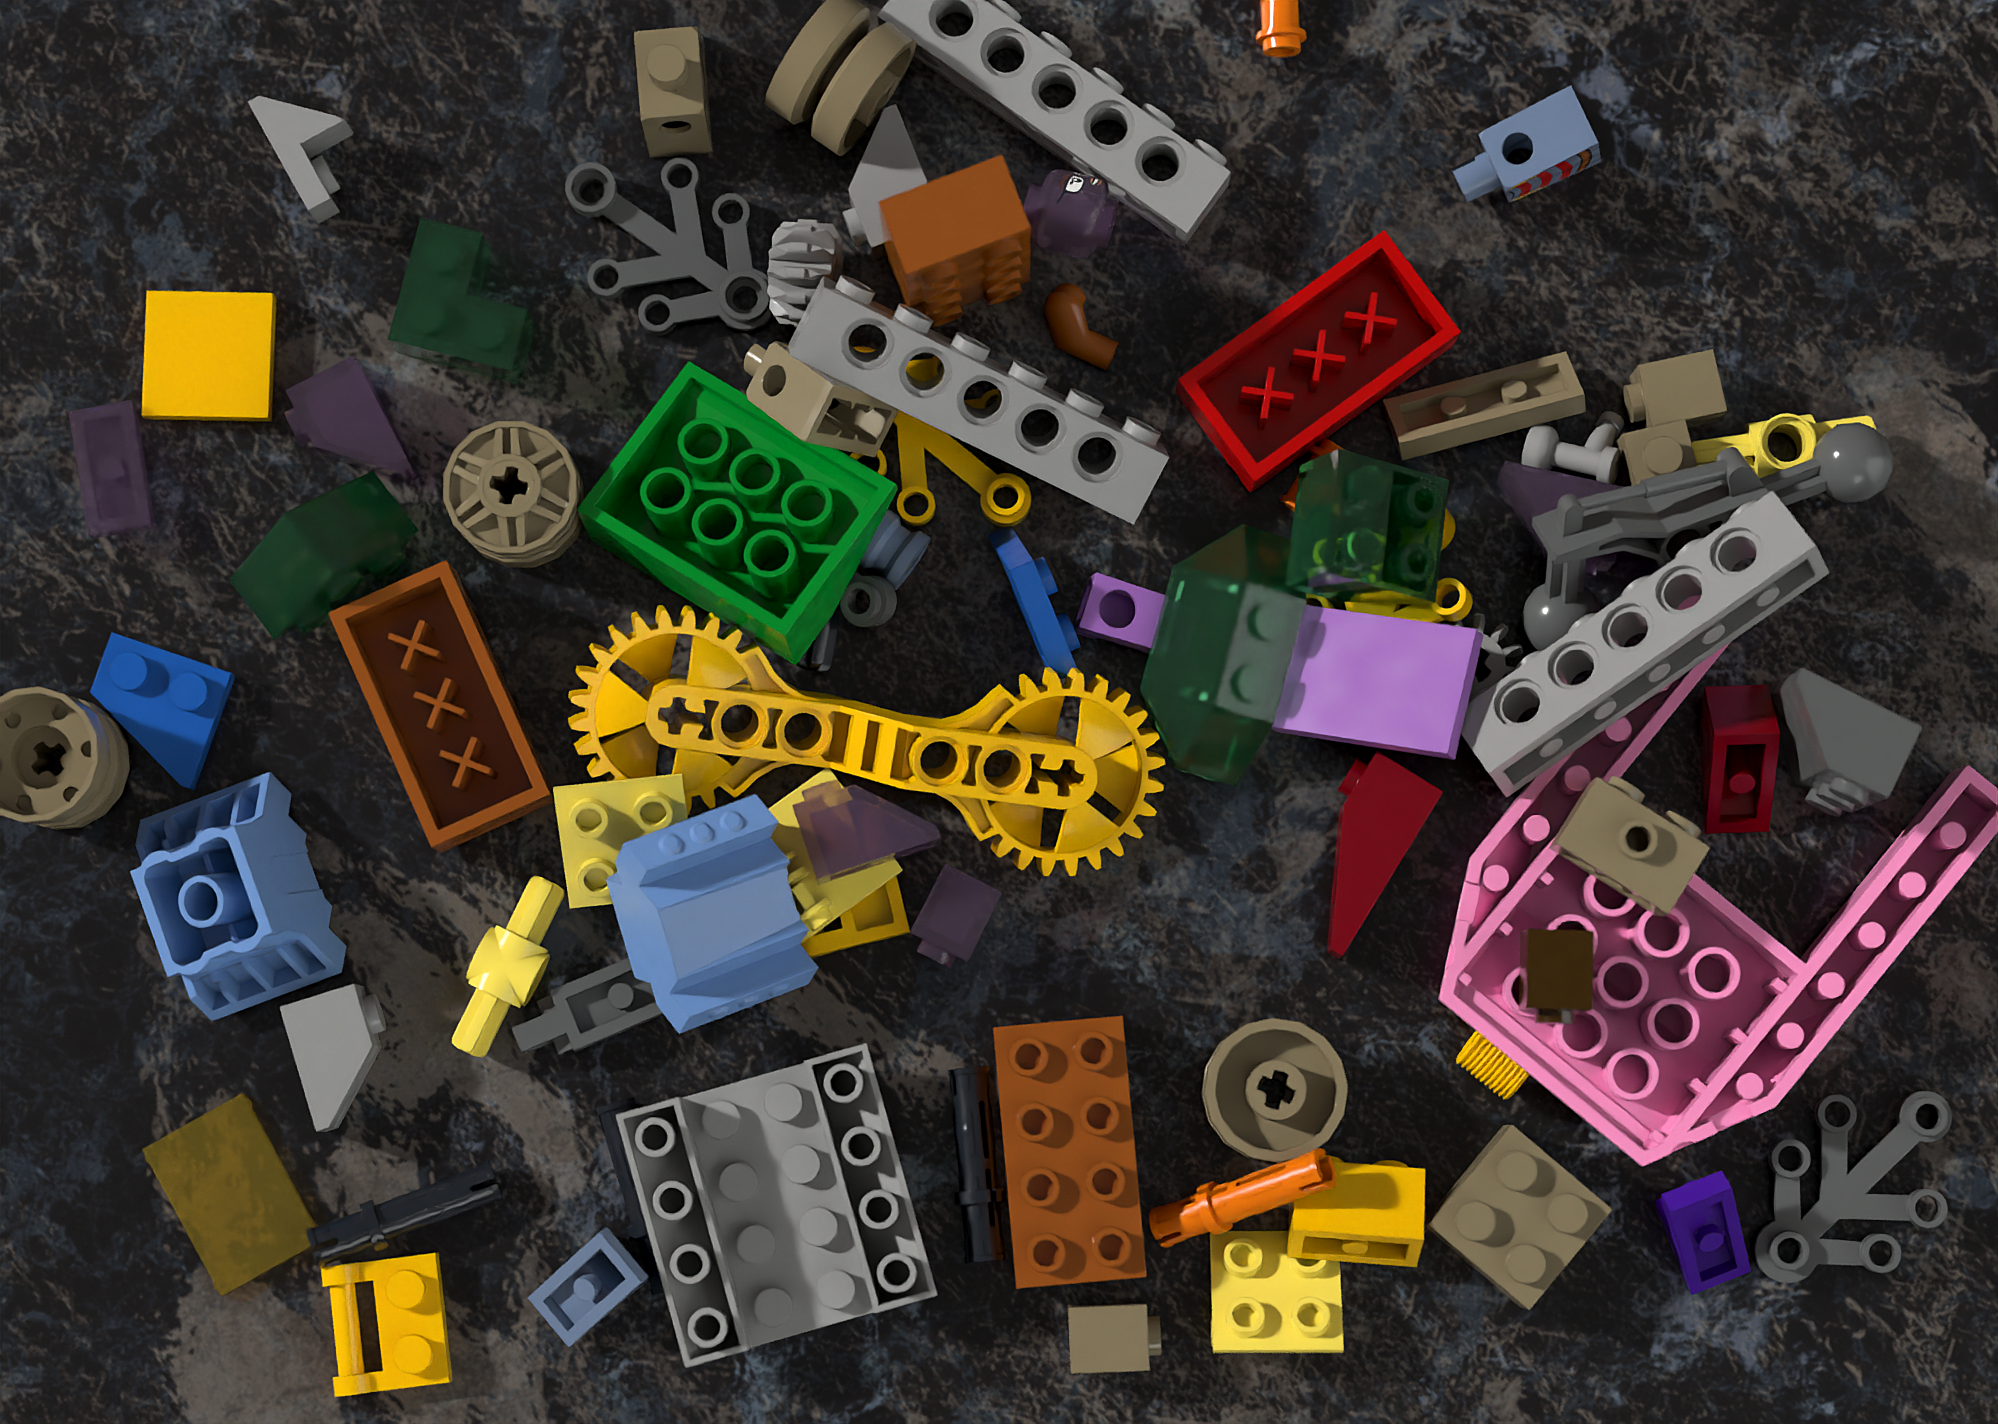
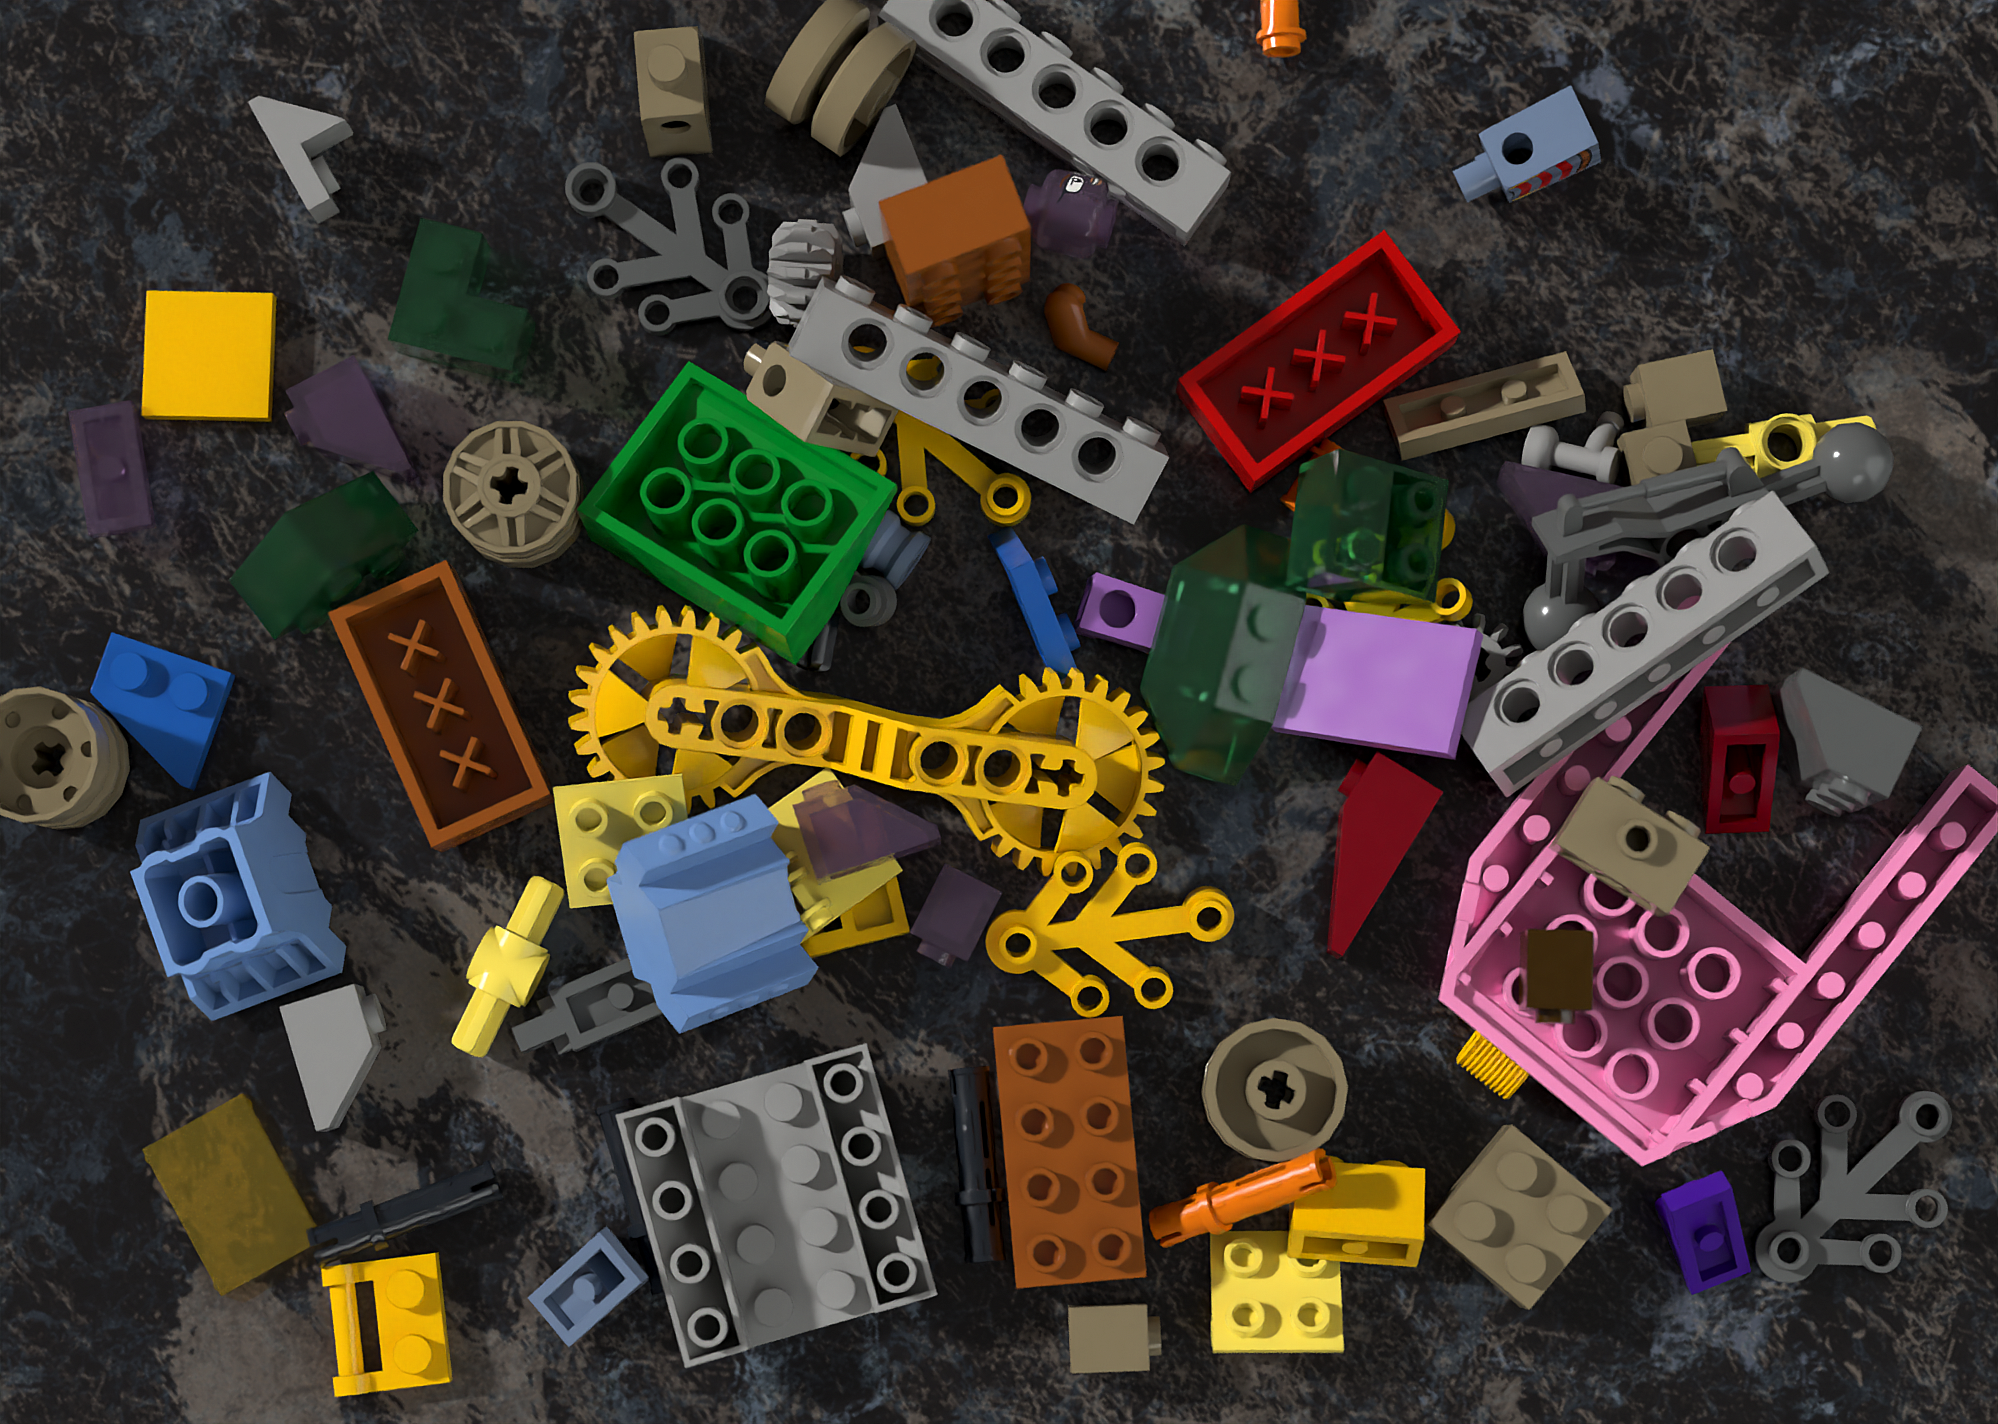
none -> yellow plant [985,842,1234,1018]

